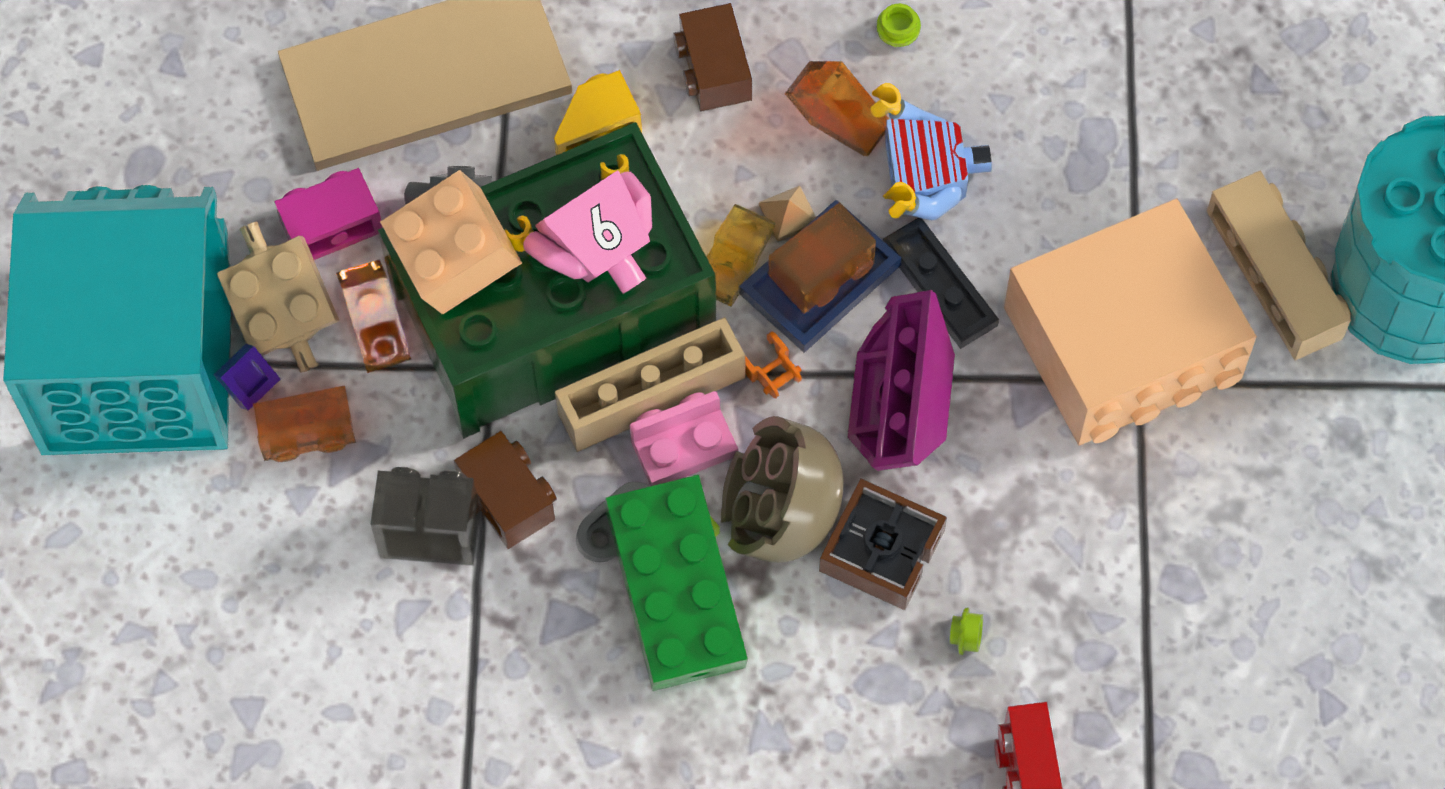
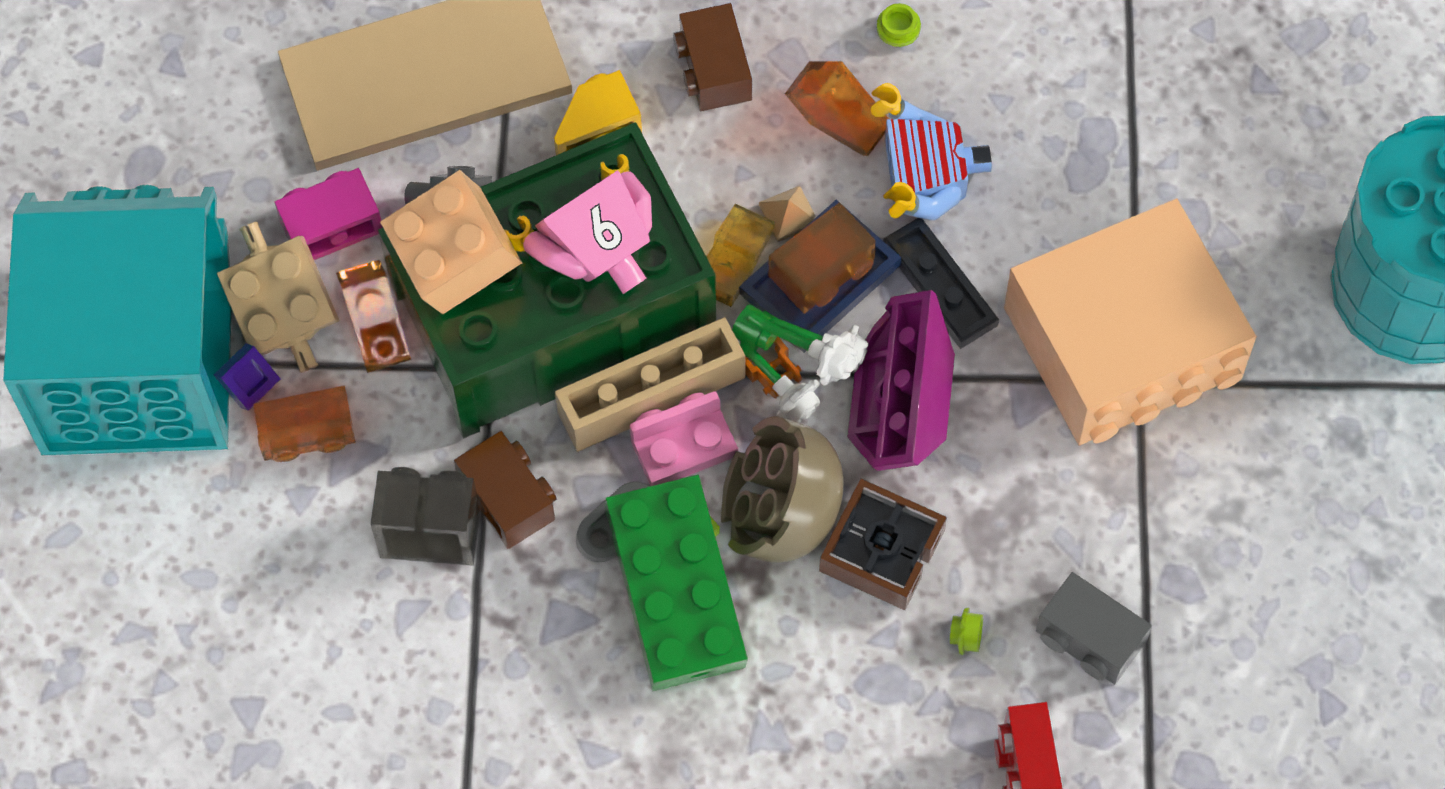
tan brick [1207,170,1351,360] -> none
none -> plant [732,304,868,423]
none -> dark grey brick [1036,572,1152,685]

